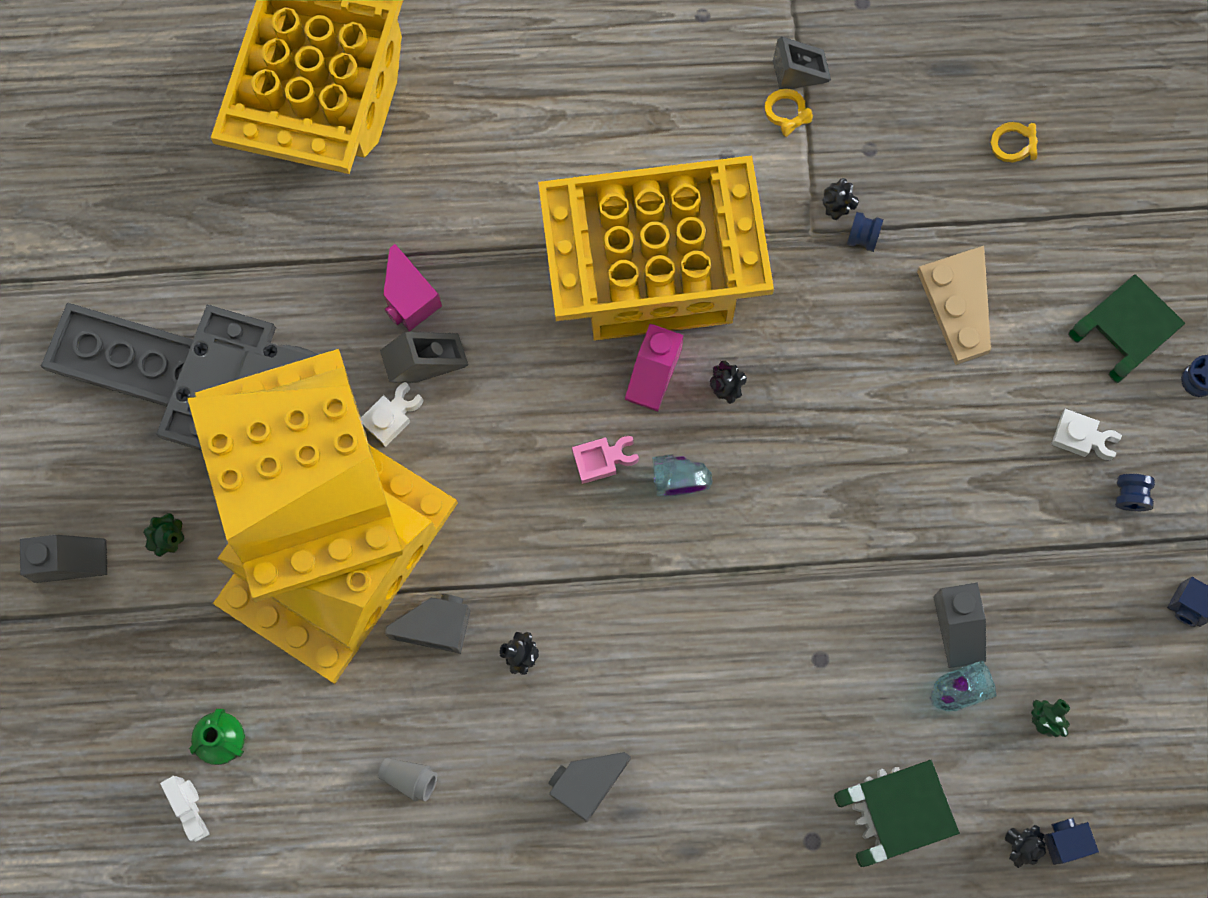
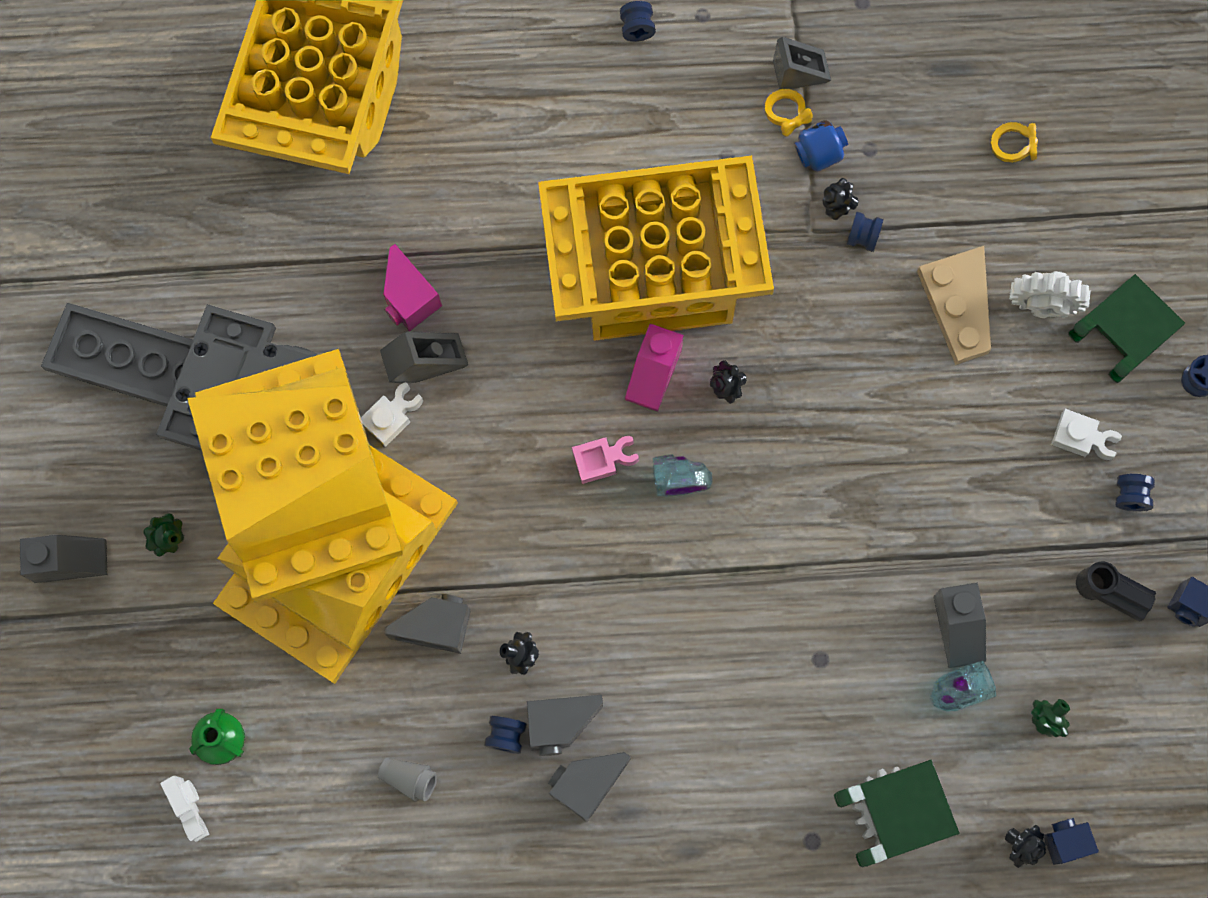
none -> dark blue wheel [484,716,527,754]
none -> dark grey slope [527,695,603,756]
none -> dark blue wheel [620,1,656,42]
none -> blue head [794,120,848,172]
none -> white gear [1009,271,1091,318]
none -> black piece [1076,561,1156,622]

